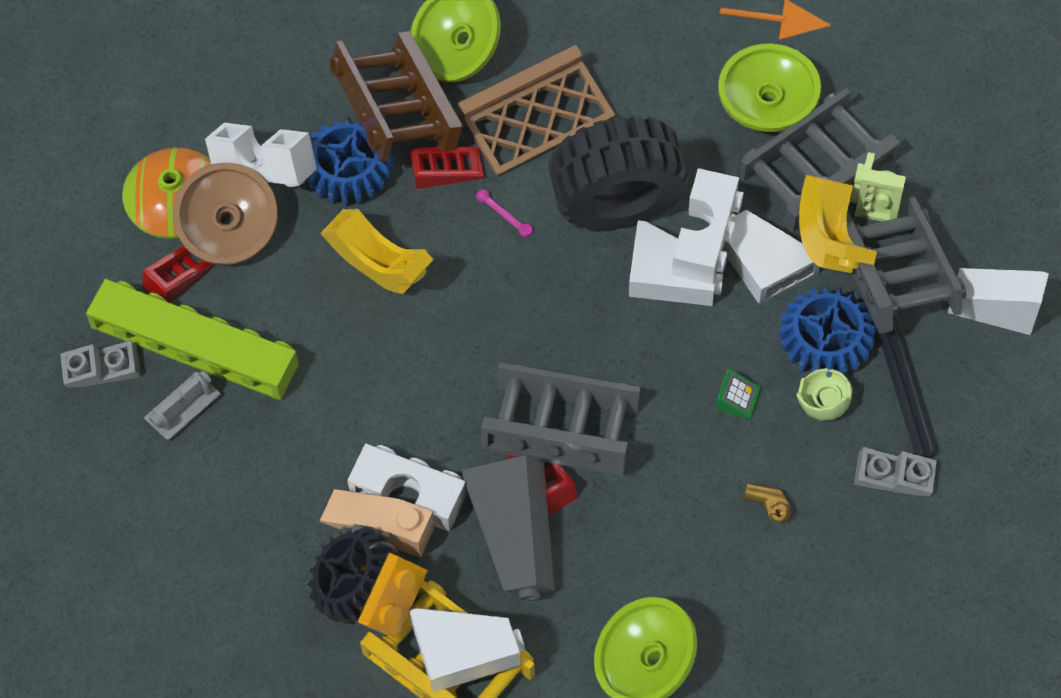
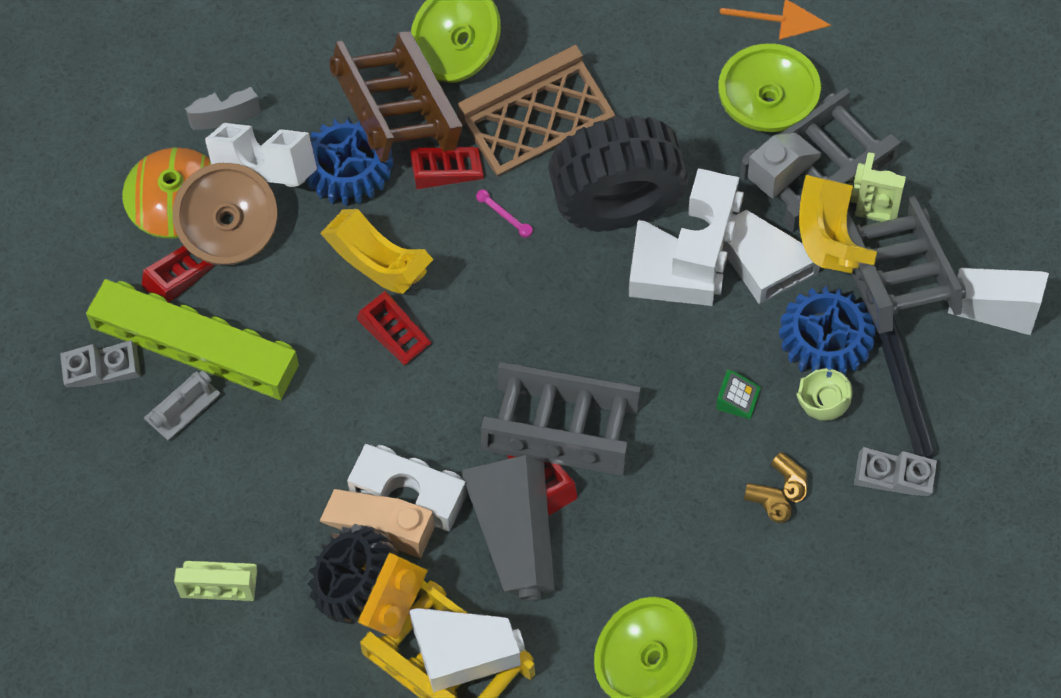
none -> yellowish green bracket [174,561,257,601]
none -> light grey slope [185,87,261,130]
none -> red slope [356,291,432,366]
none -> light grey slope [748,133,821,199]
none -> pearl gold arm [771,452,807,502]

